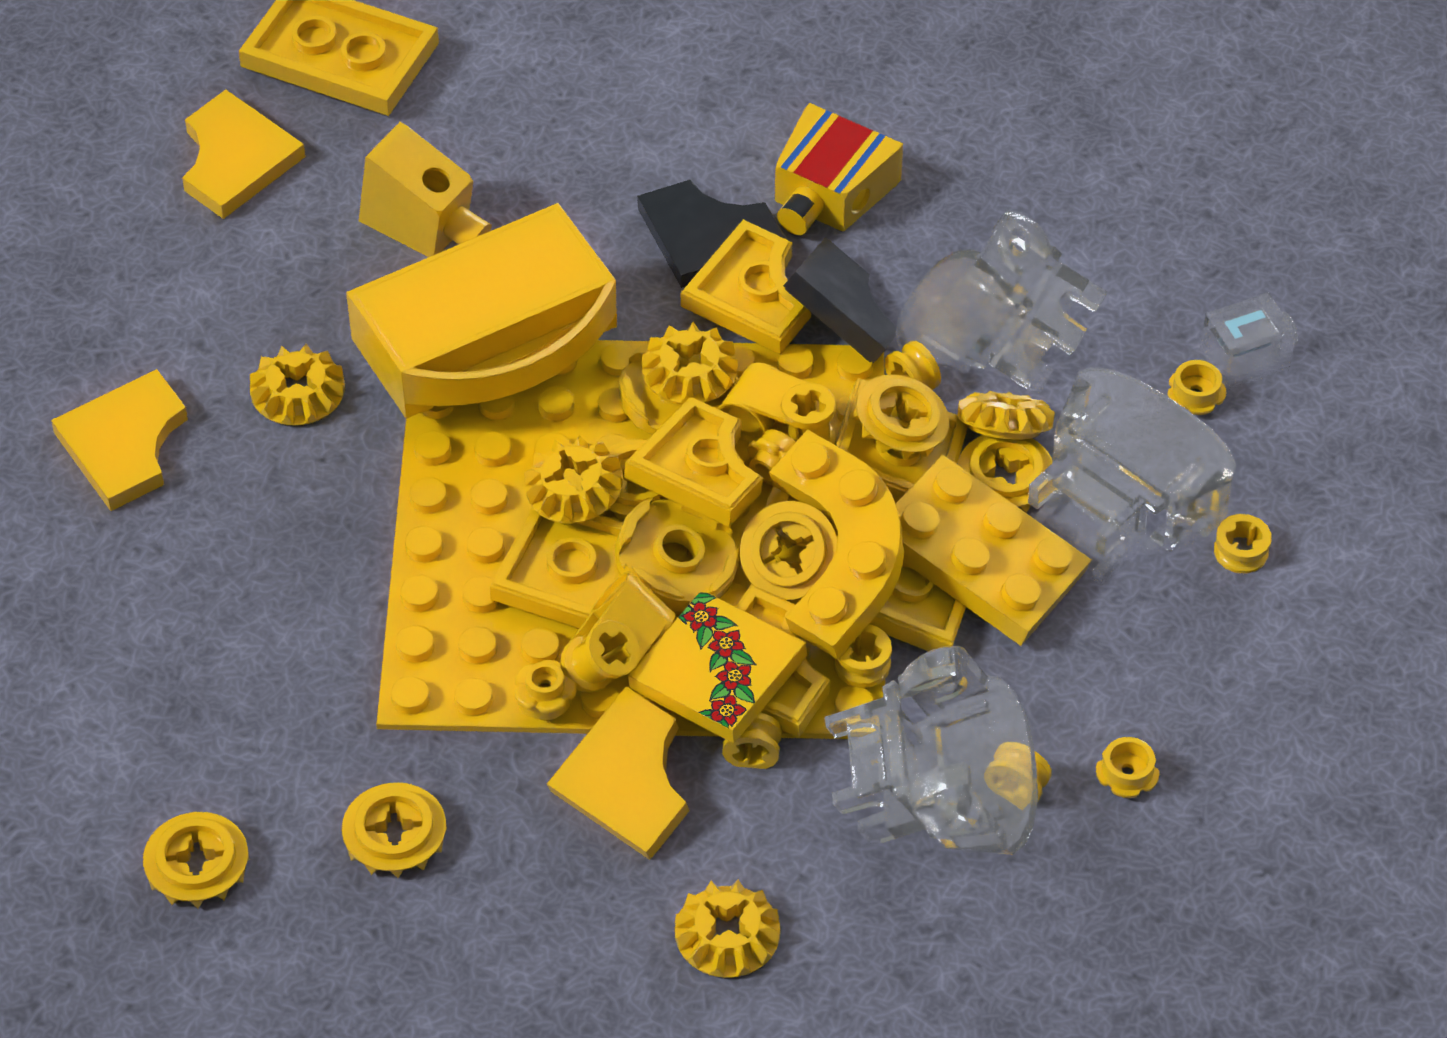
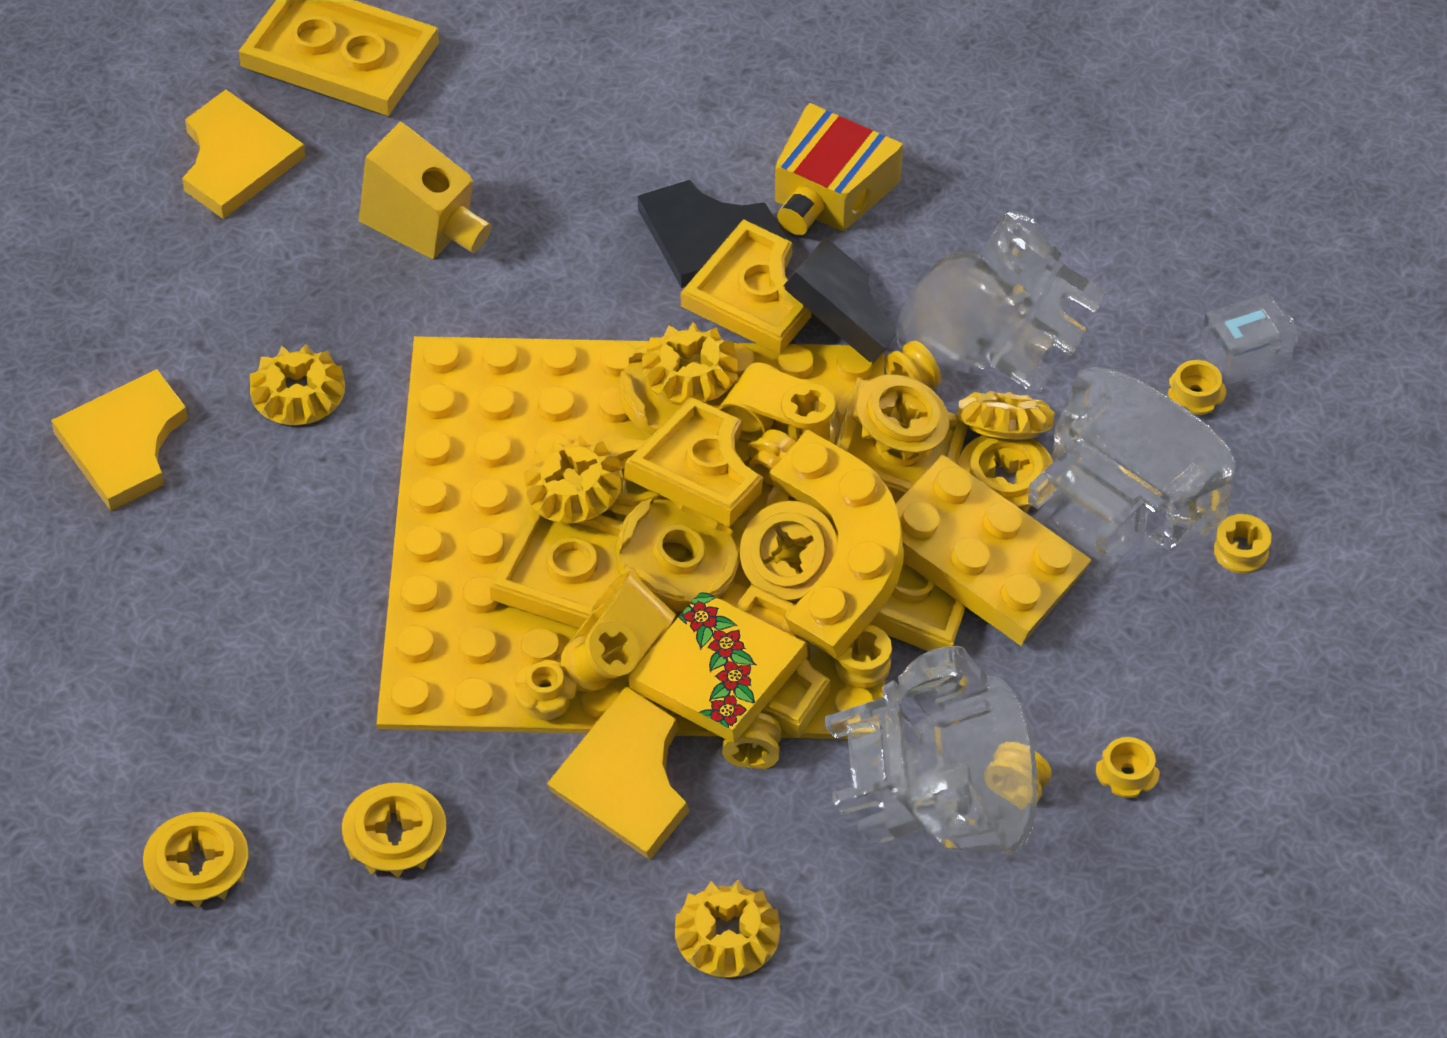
yellow piece [346,203,617,419] -> none

